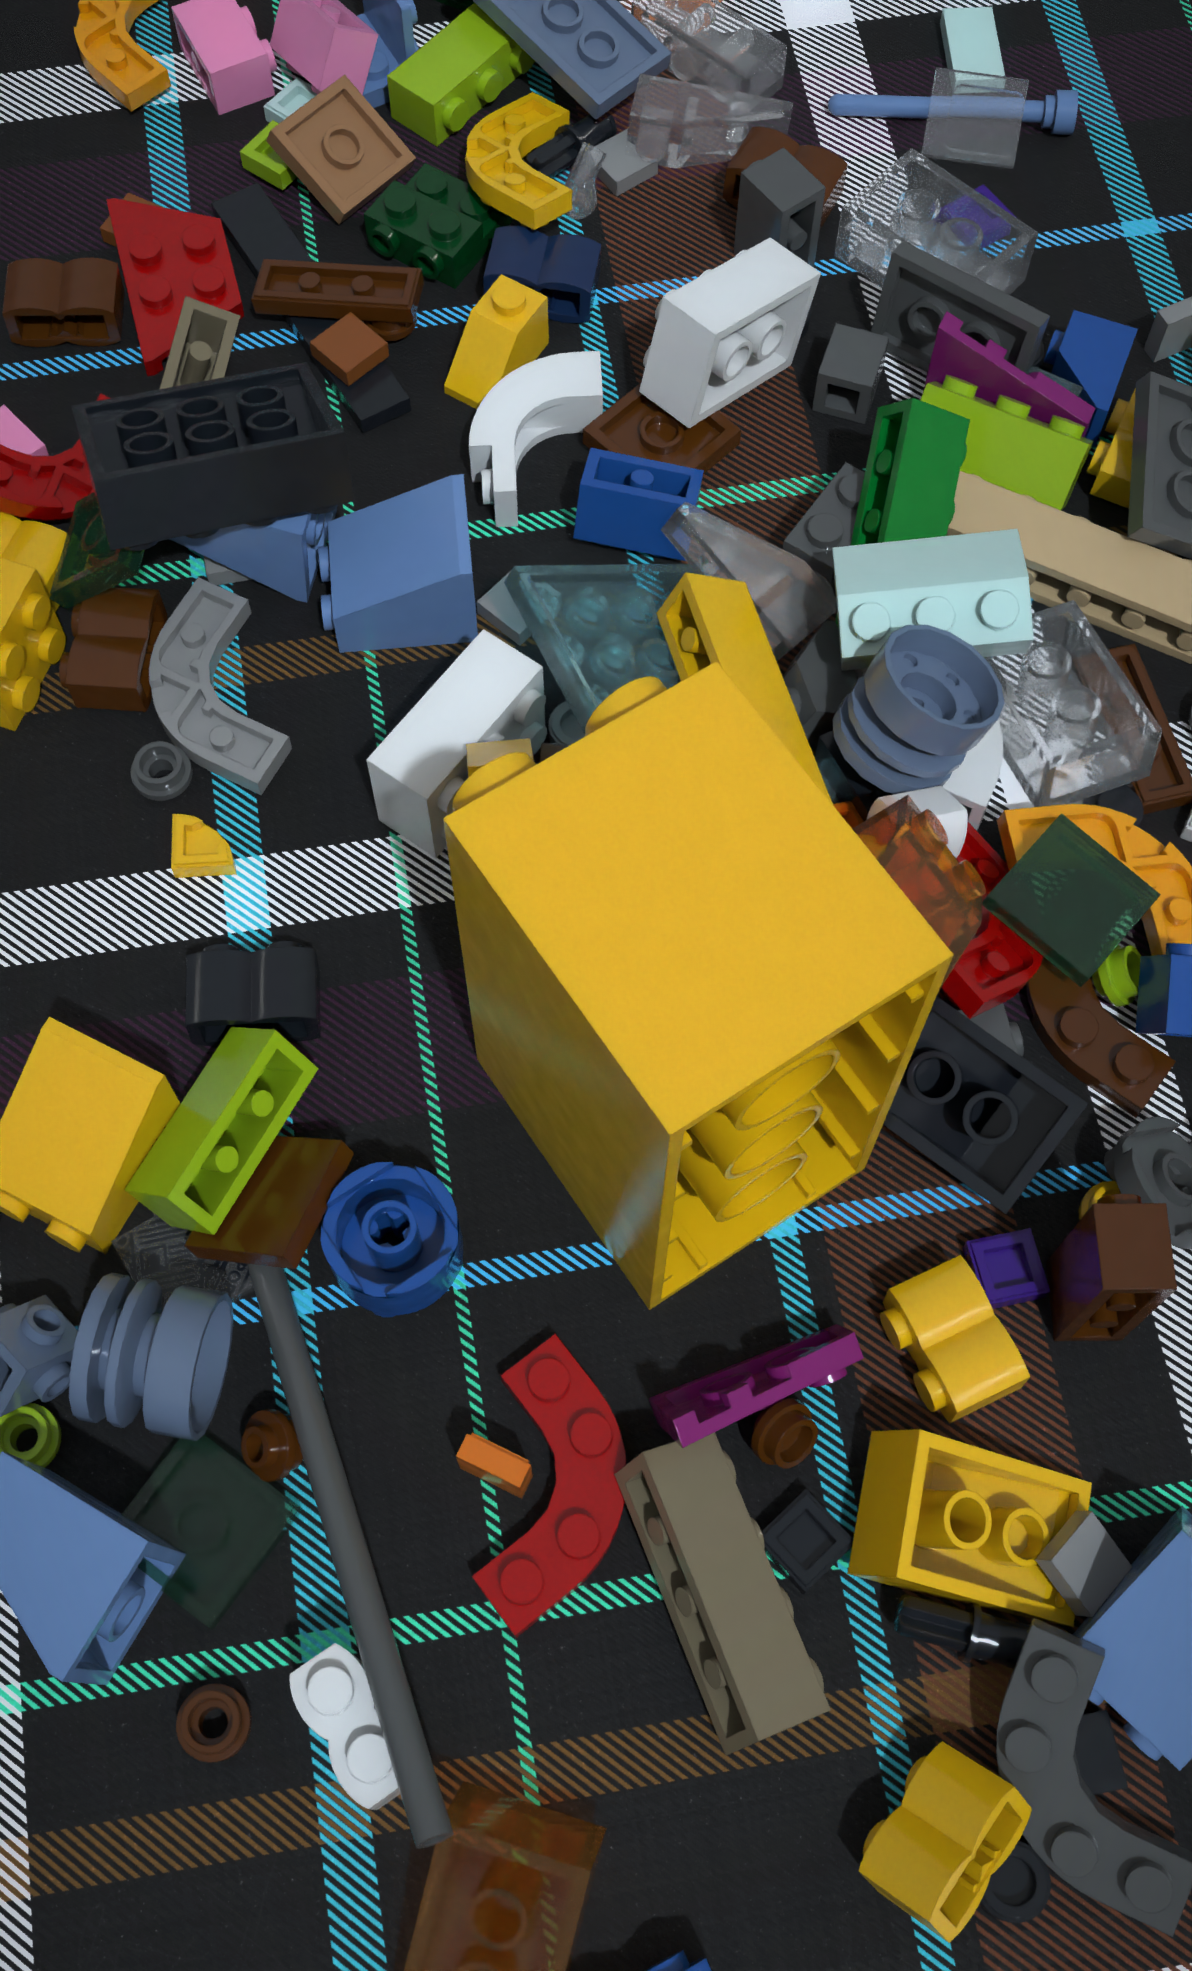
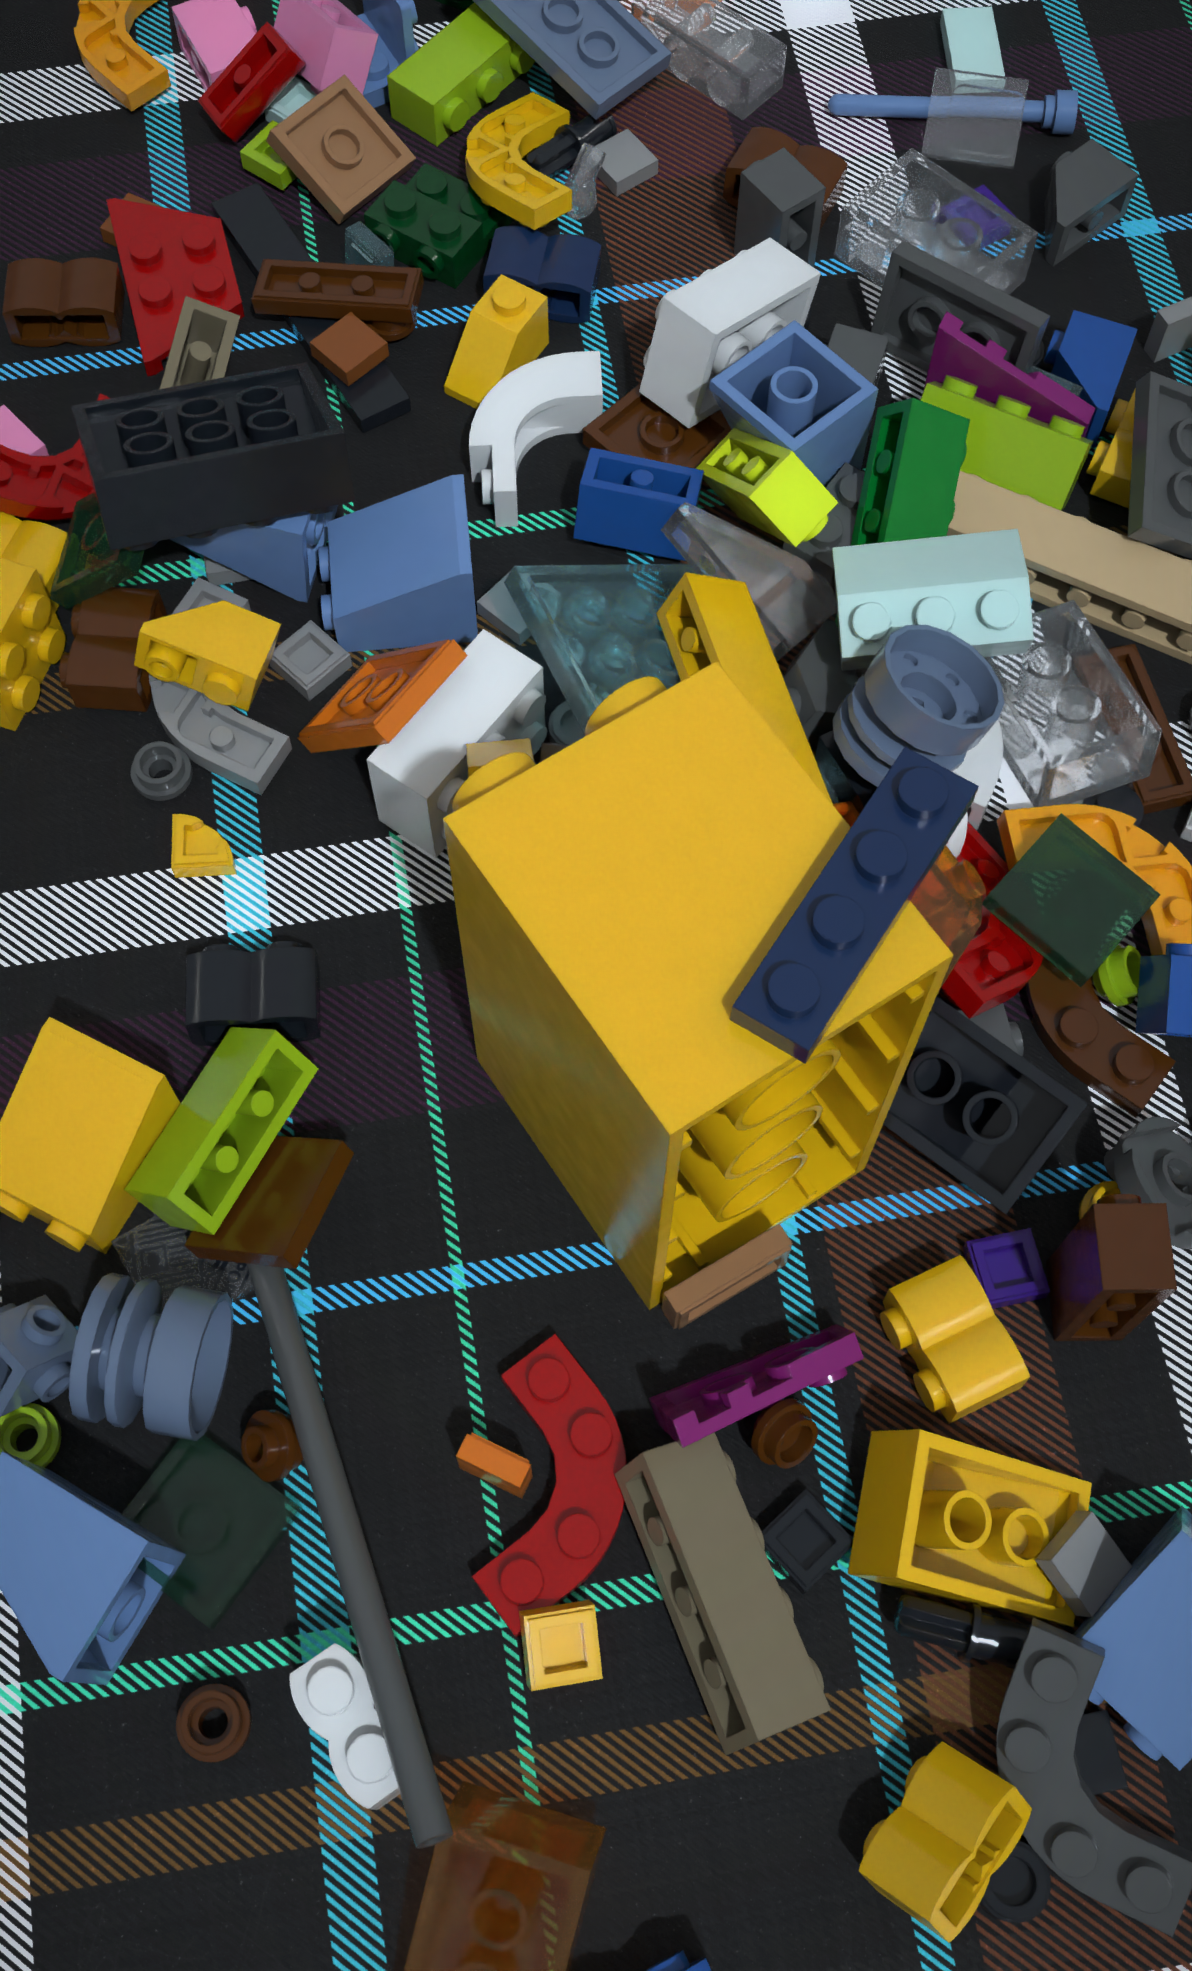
blue brick [320,1162,463,1317] -> none
clear slope [625,73,794,169] -> none
none -> yellow slope [134,600,281,711]
none -> red brick [198,21,307,142]
none -> light grey tile [269,620,353,701]
none -> orange tile [298,639,468,753]
none -> clear light blue tile [345,221,394,267]
none -> yellow tile [519,1600,603,1691]
none -> medium nougat tile [661,1223,793,1330]
none -> neon yellow brick [696,428,839,548]
none -> medium blue slope [709,320,879,488]
none -> dark blue plate [730,747,979,1064]
none -> dark grey slope [1044,139,1139,267]

